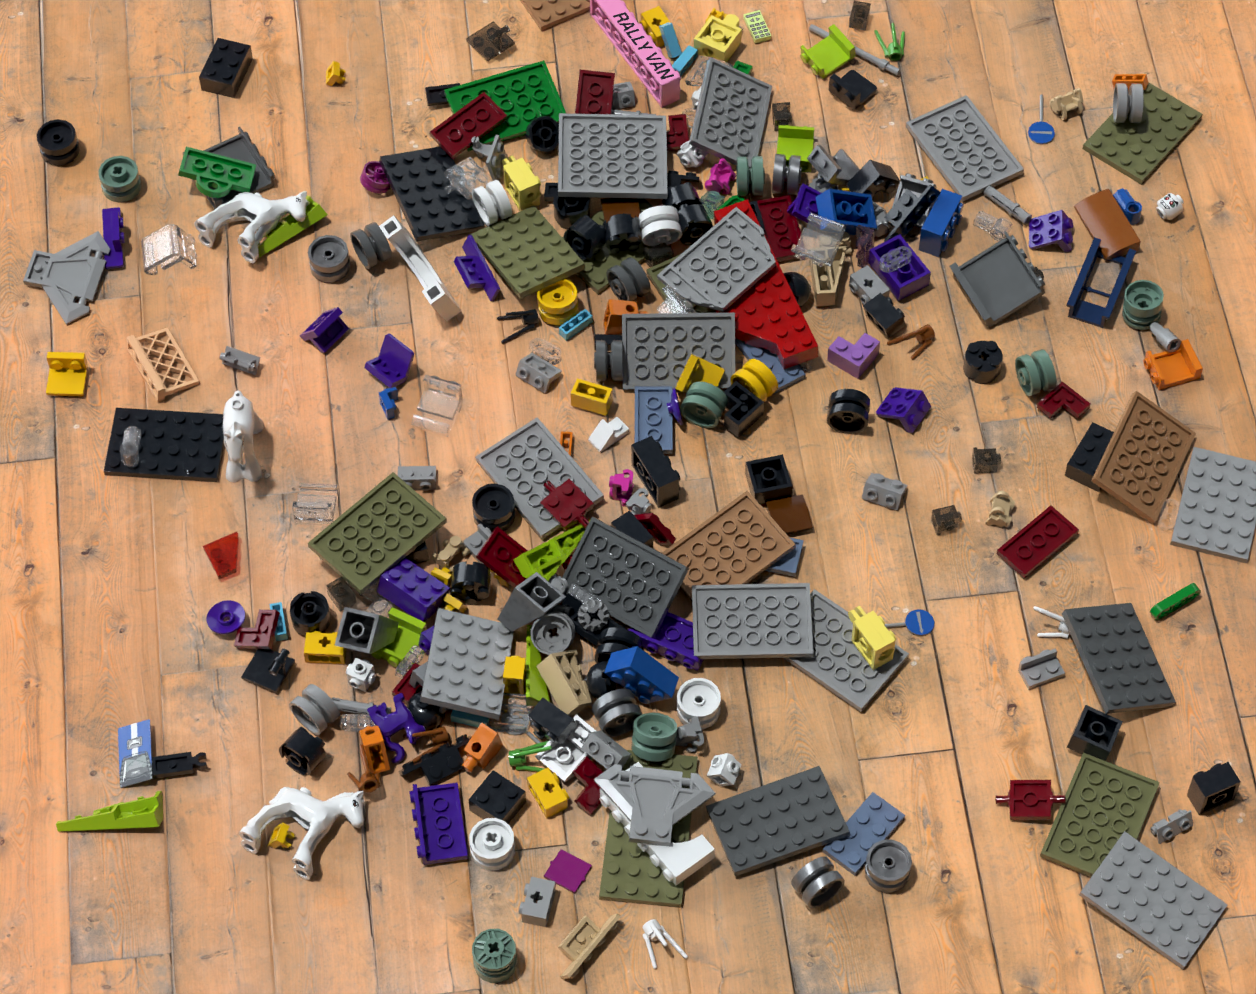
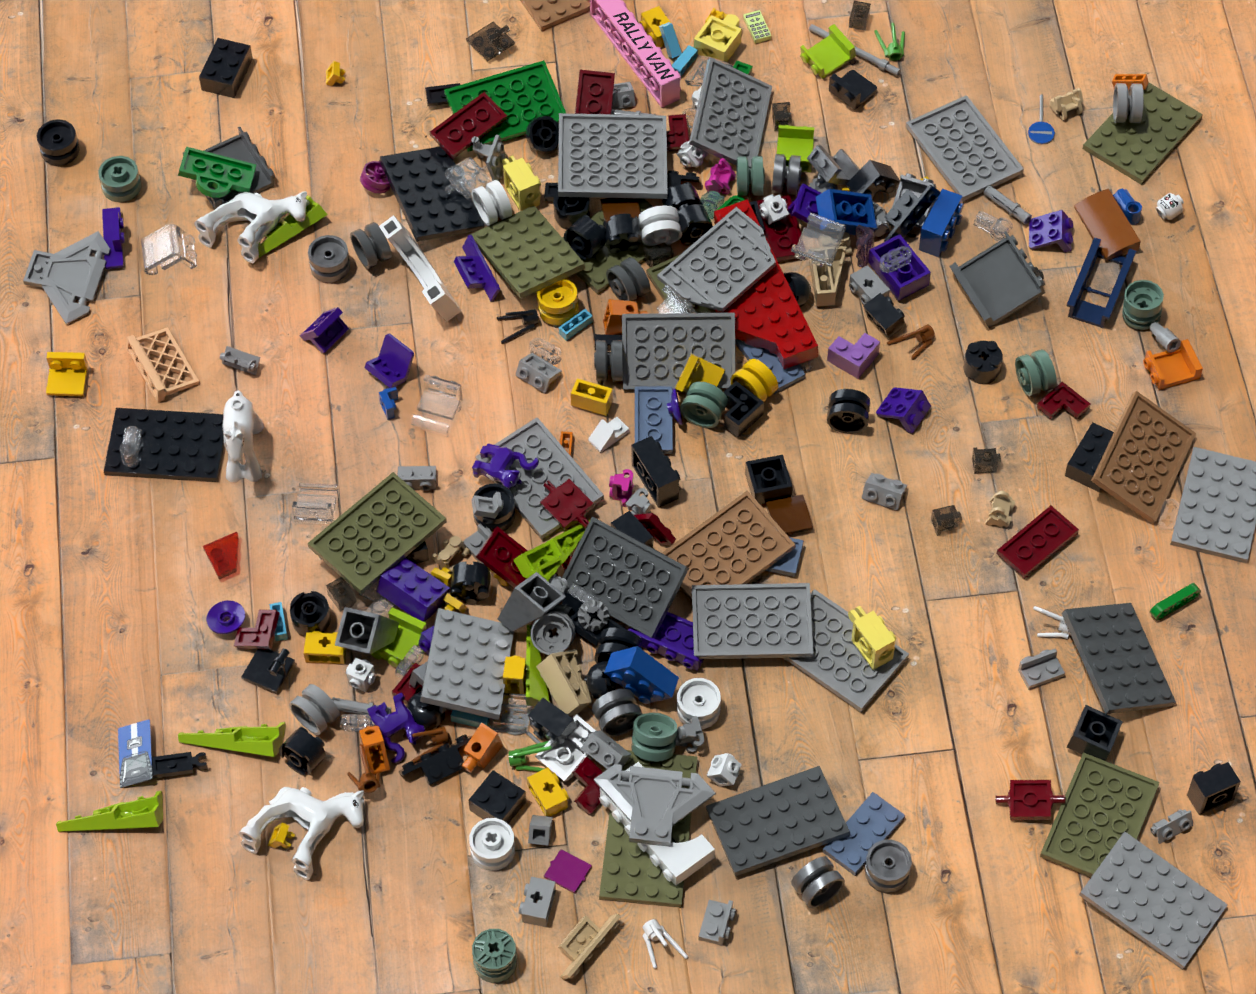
dark purple bracket [409,782,468,865] -> none
blue piece [885,609,934,636] -> none
none -> lime wedge [178,722,286,757]
none -> dark purple animal [472,443,539,489]
none -> light grey bracket [472,492,503,518]
none -> light grey brick [528,815,553,845]
none -> light grey bracket [698,900,736,946]
none -> white brick [759,194,789,225]

